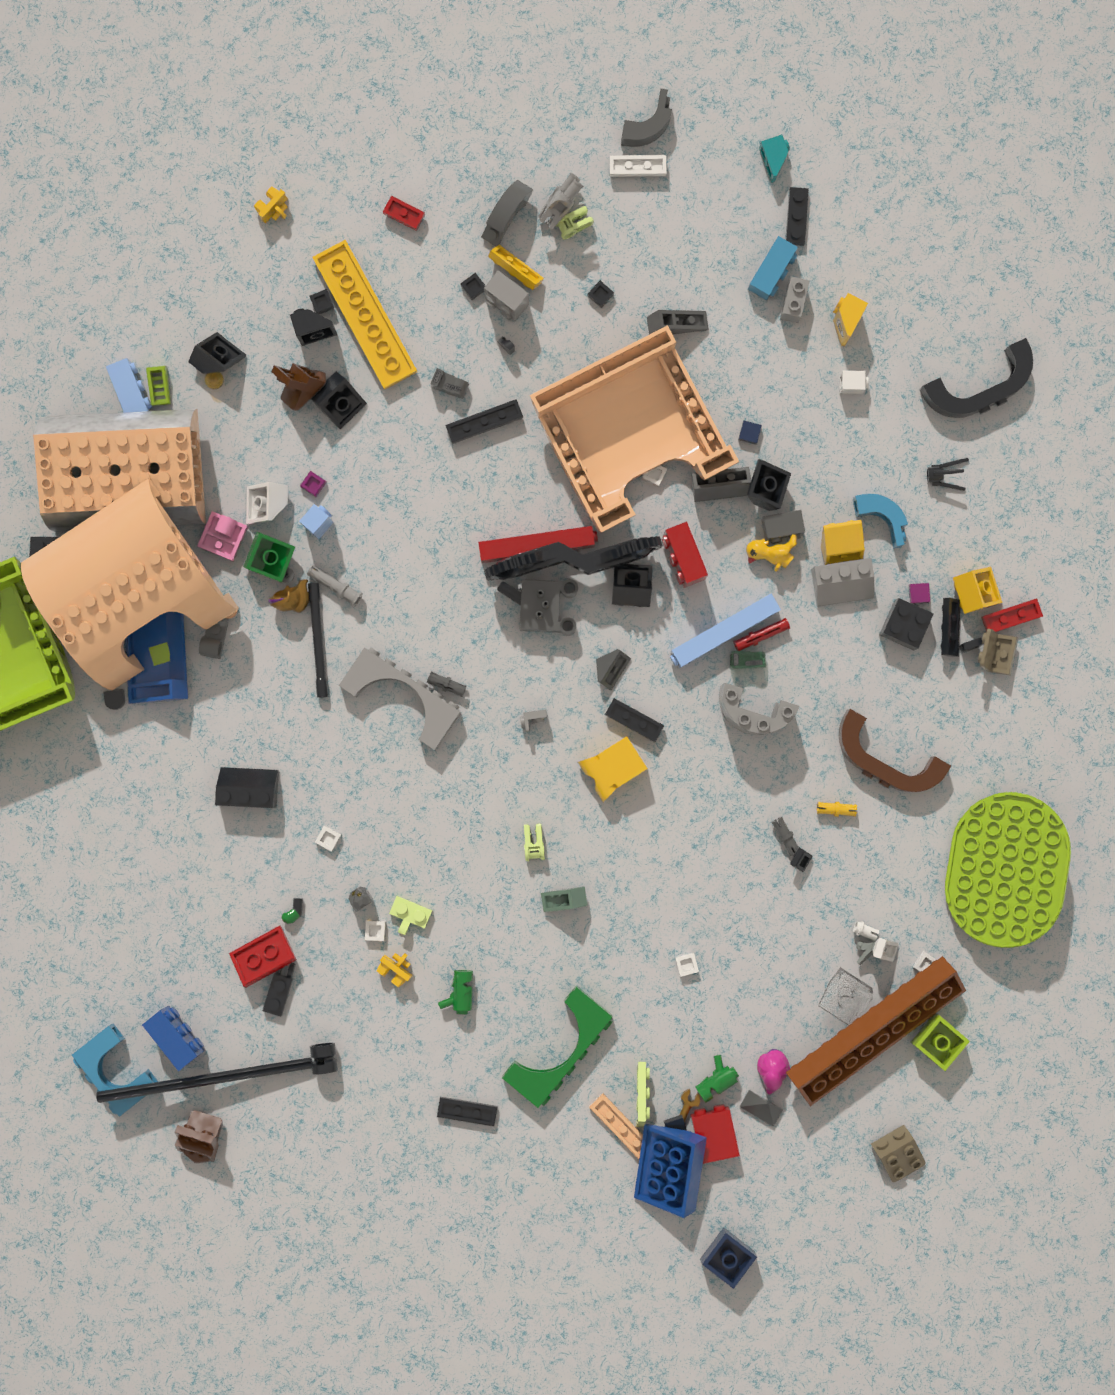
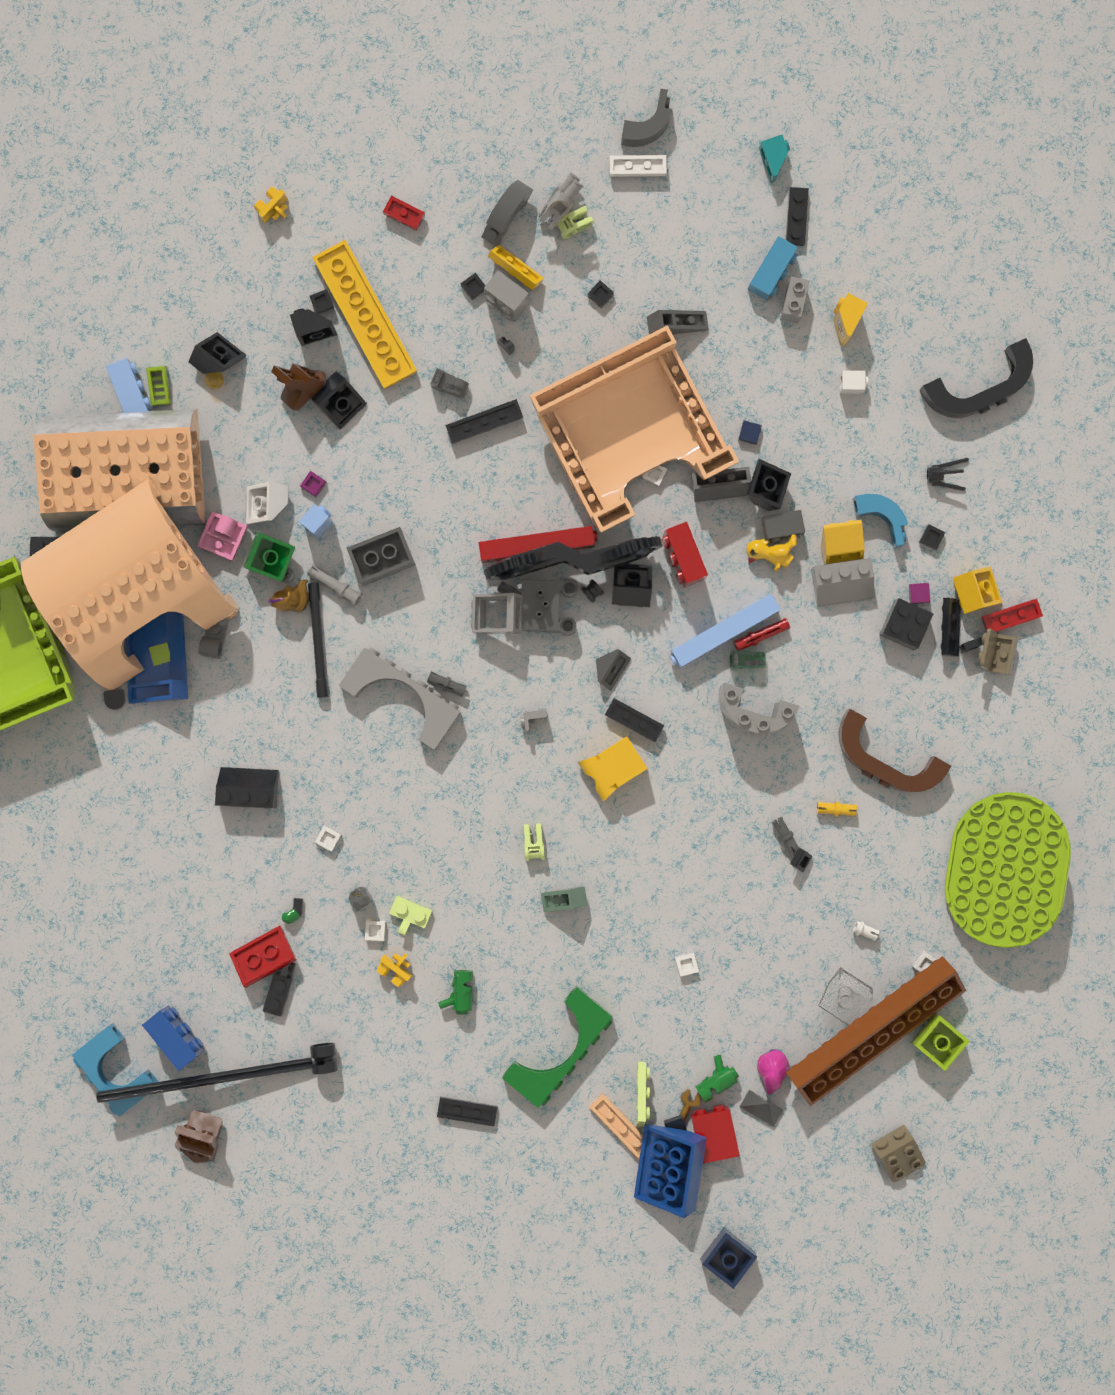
white piece [856,938,899,965] -> none
none -> dark grey brick [347,527,416,586]
none -> light grey window [471,593,523,634]
none -> black wheel [581,579,604,603]
none -> black tile [919,524,946,550]

